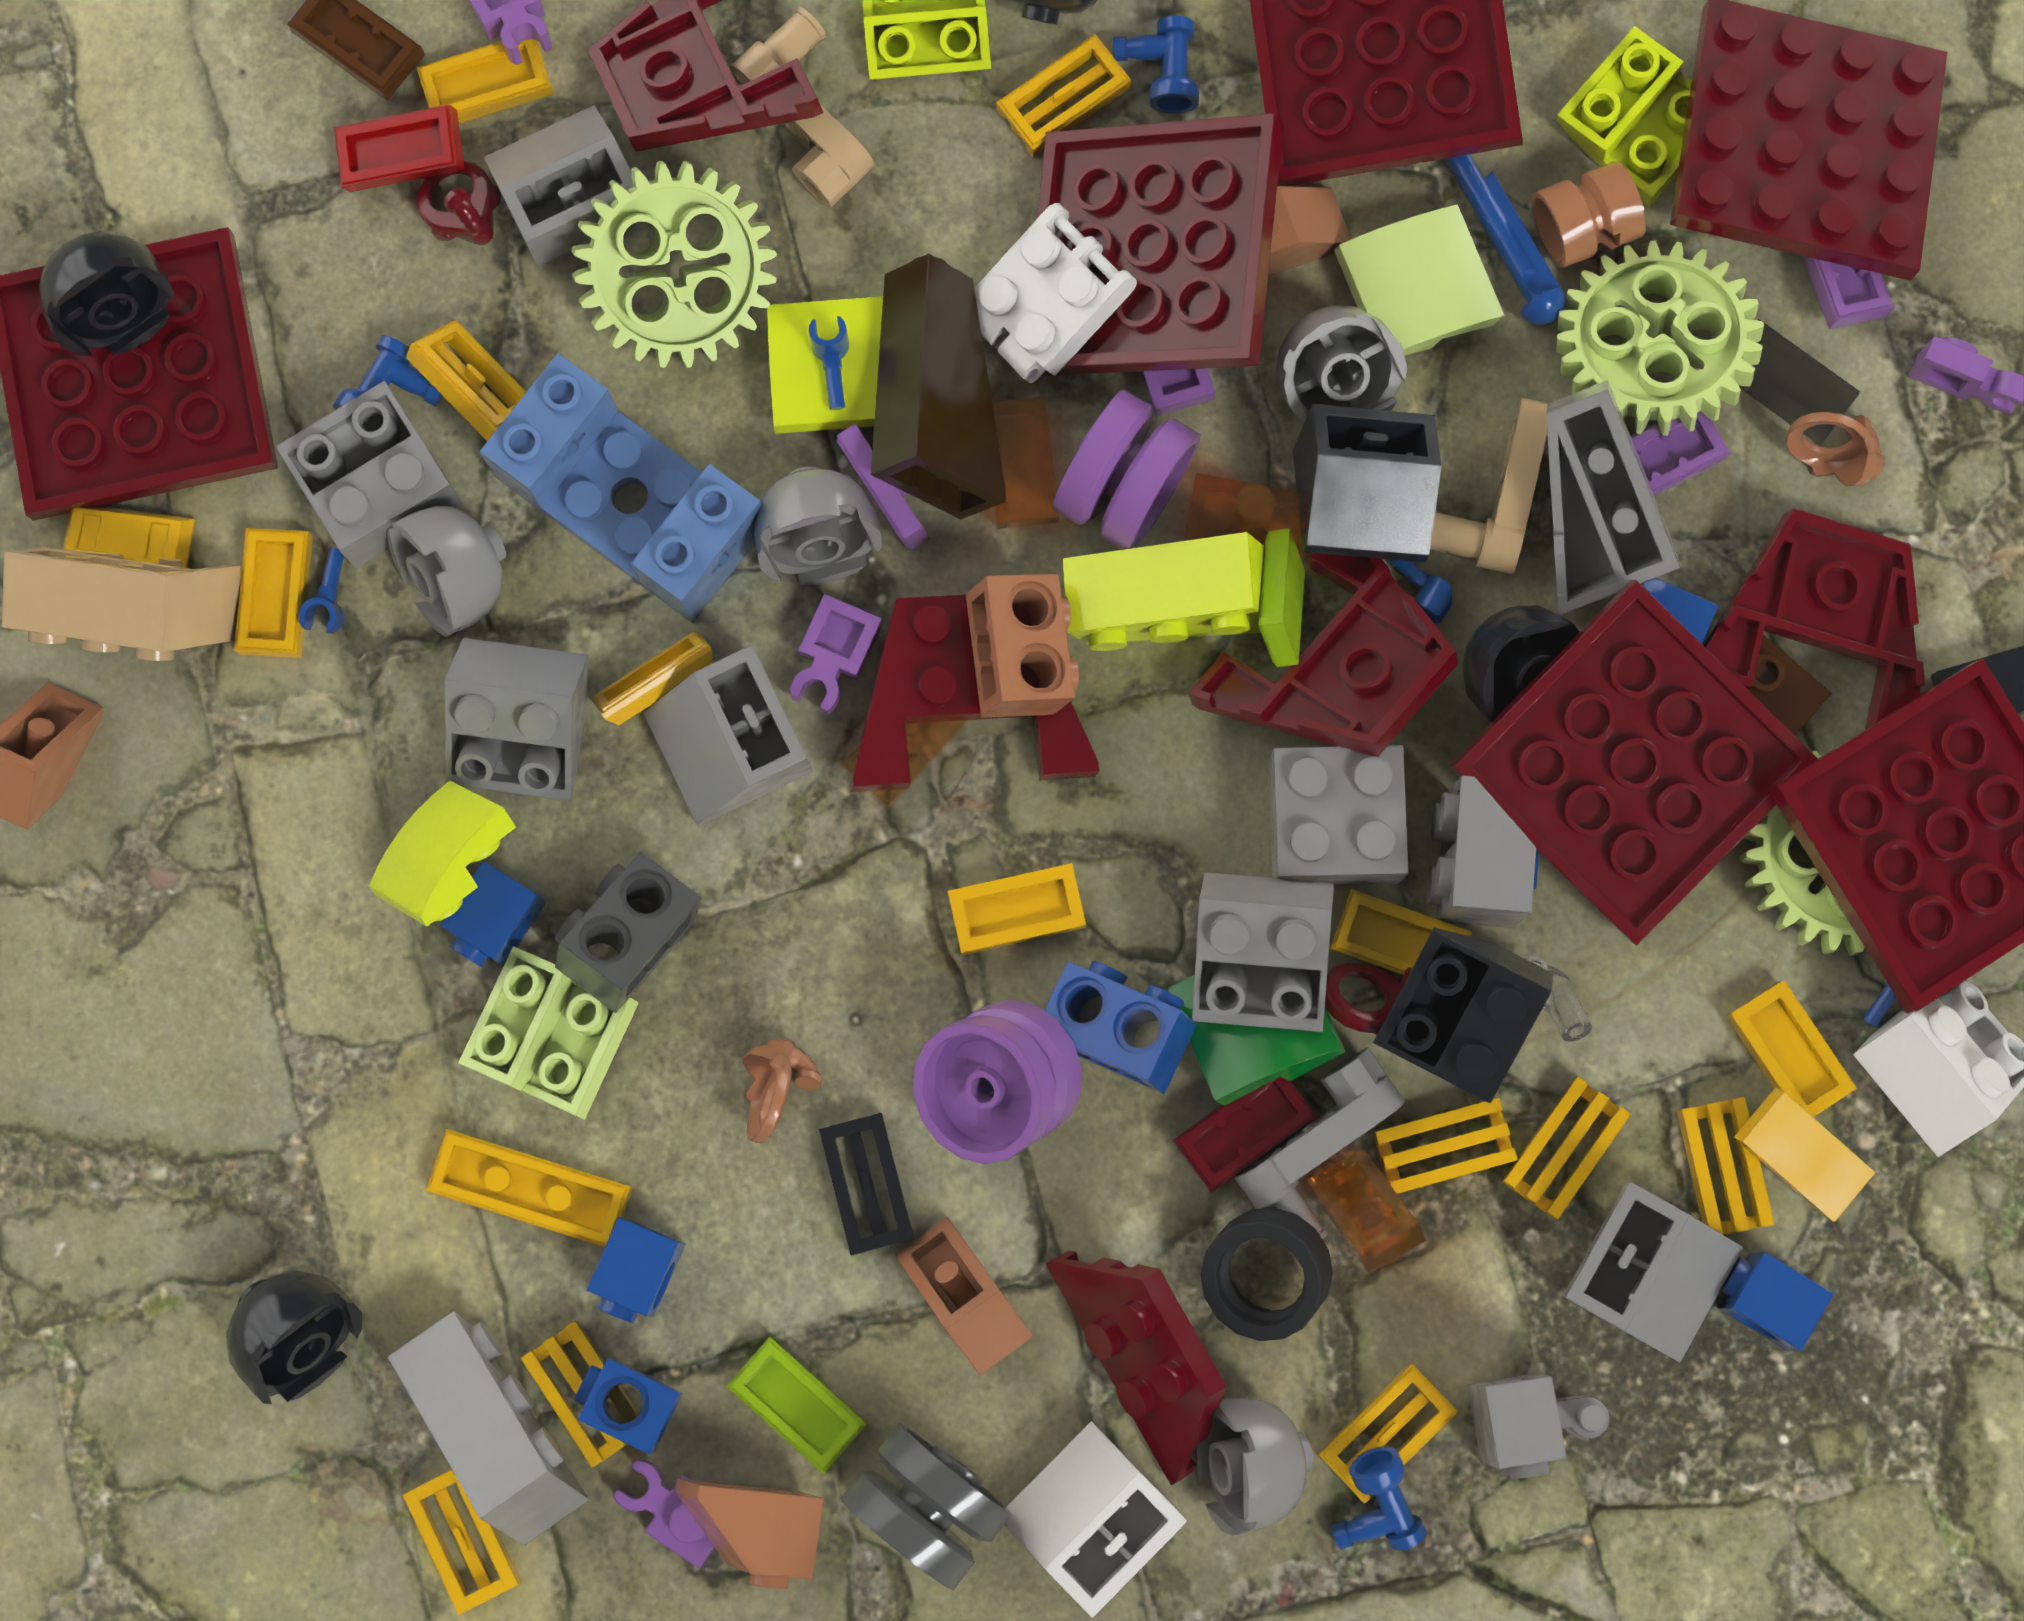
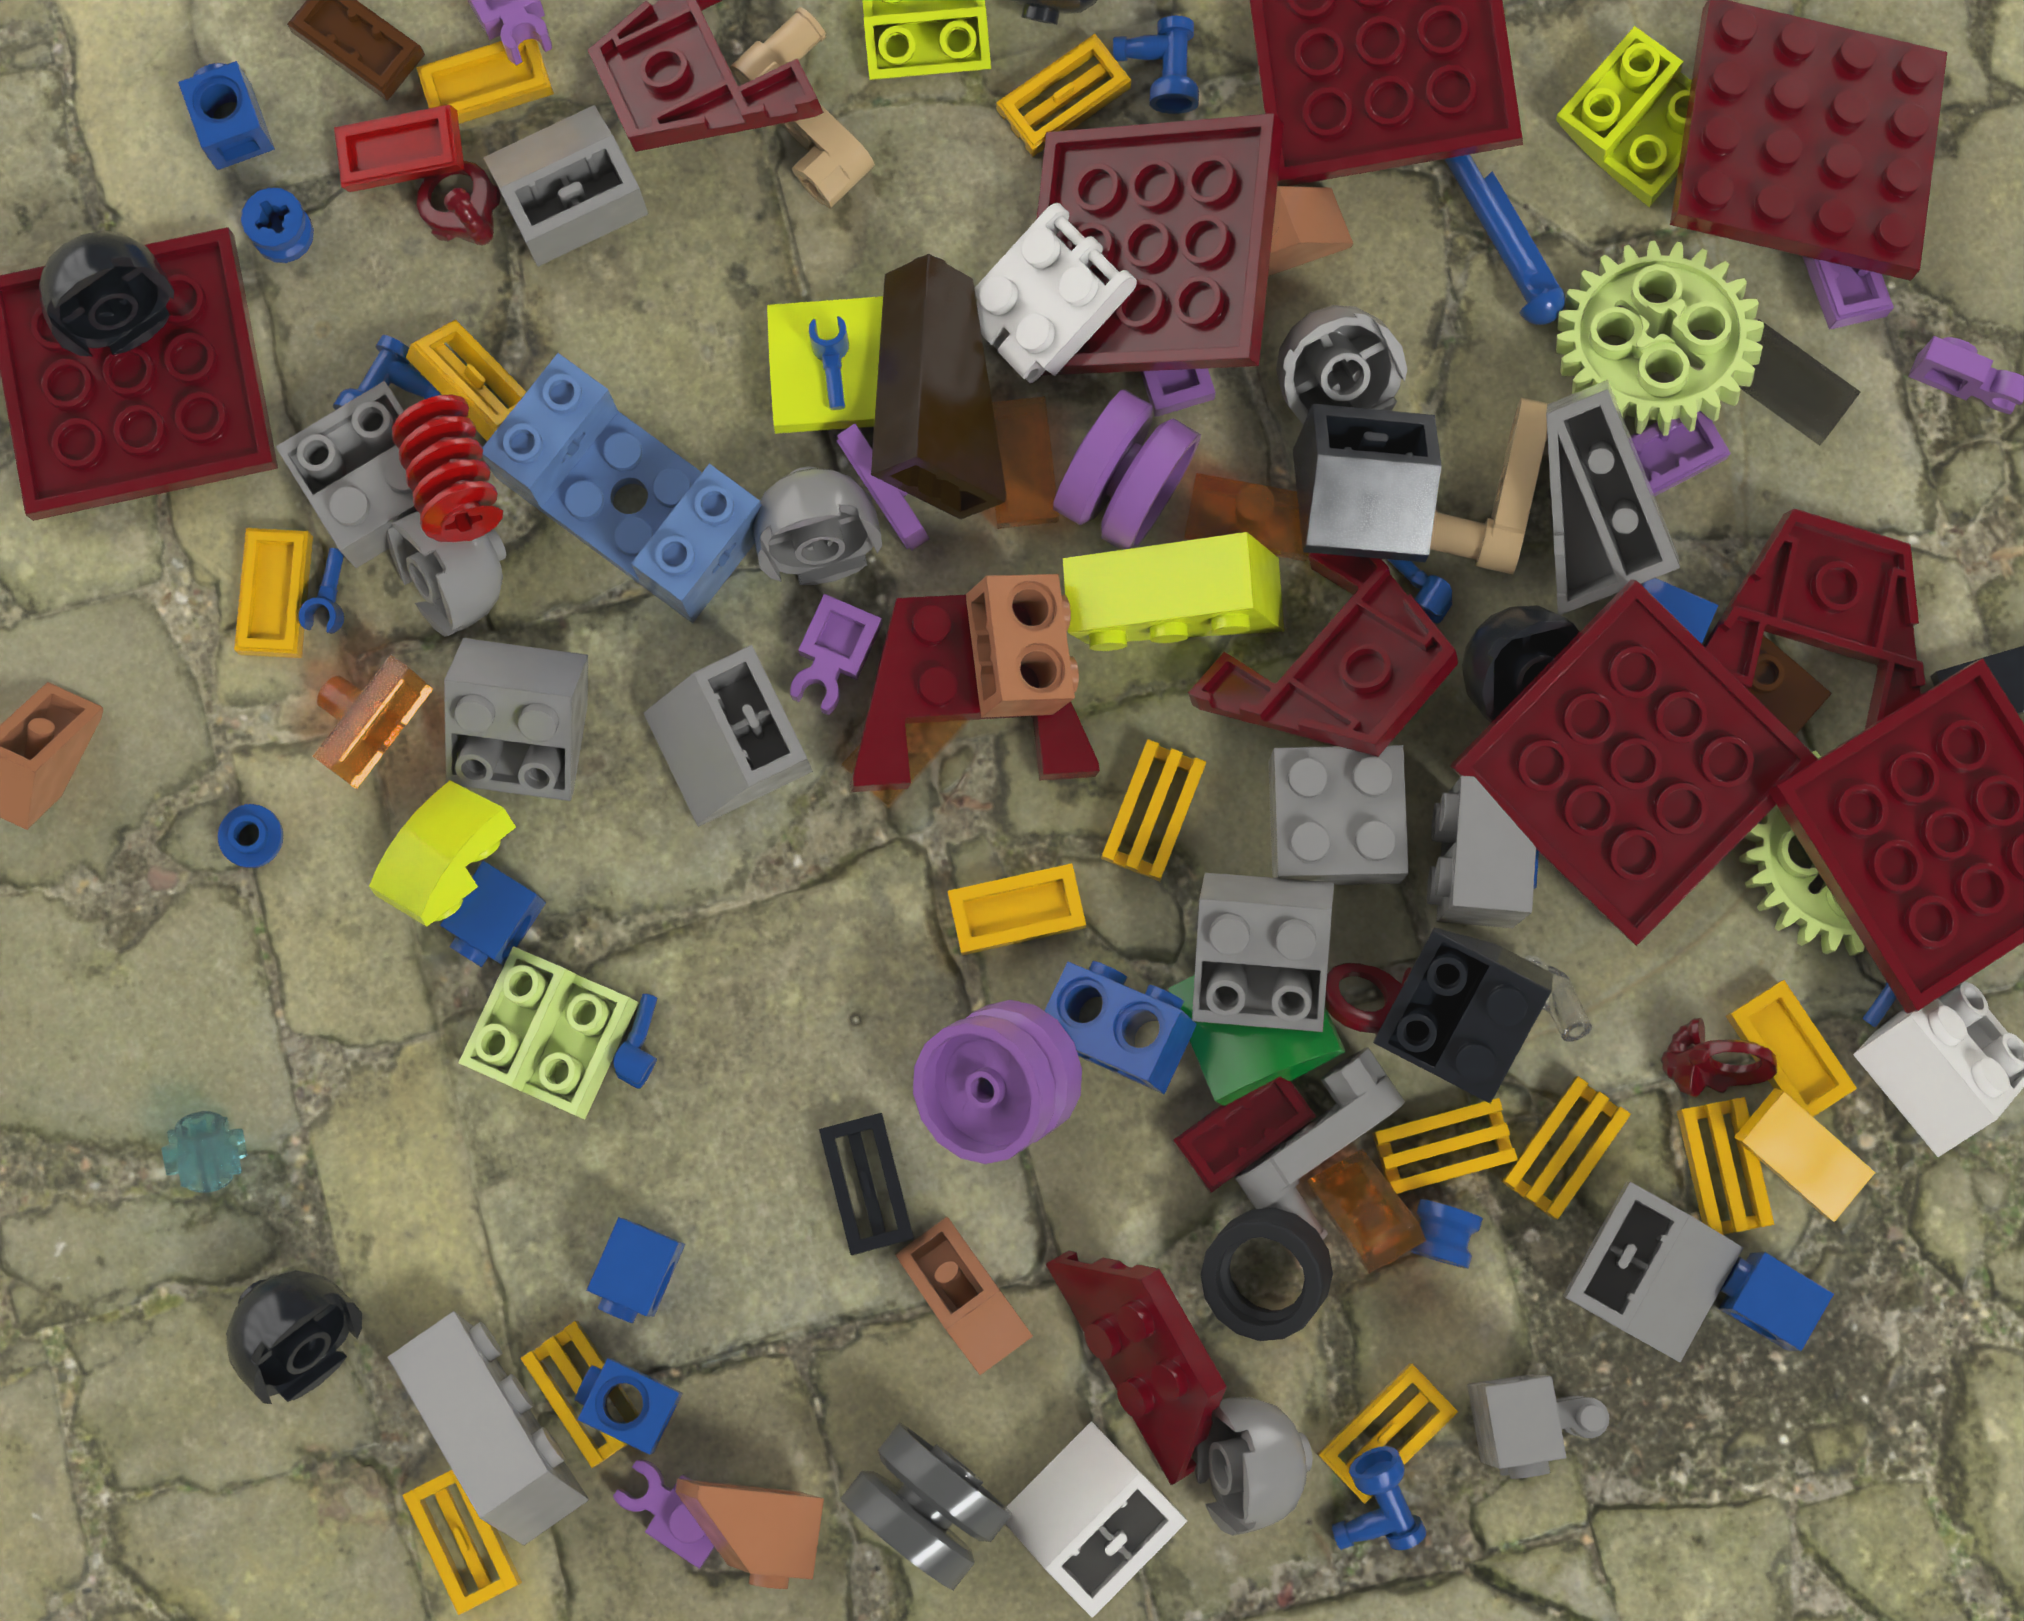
tan wedge [2,547,241,661] -> none
yellow tile [63,506,196,568] -> none
yellow tile [426,1129,633,1247] -> none
dark grey brick [555,851,702,1013] -> none
yellowish green gear [572,161,777,368] -> none
yellow tile [592,631,712,726] -> none
lime tile [726,1337,868,1475] -> none
nougat piece [743,1038,822,1144] -> none
lime tile [1258,528,1305,667] -> none
yellow tile [1330,889,1472,976] -> none
yellowish green slope [1334,204,1505,356] -> none
nougat wheel [1531,161,1646,268] -> none
nougat piece [1786,412,1885,486] -> none
none -> clear light blue gear [161,1111,247,1193]
none -> blue brick [178,61,275,170]
none -> blue plate [218,804,284,868]
none -> blue wheel [241,188,314,263]
none -> clear orange tile [312,655,433,789]
none -> red piece [392,394,503,542]
none -> blue hand [613,994,658,1089]
none -> yellow tile [1101,739,1206,882]
none -> blue wheel [1405,1199,1483,1269]
none -> dark red piece [1661,1018,1778,1097]

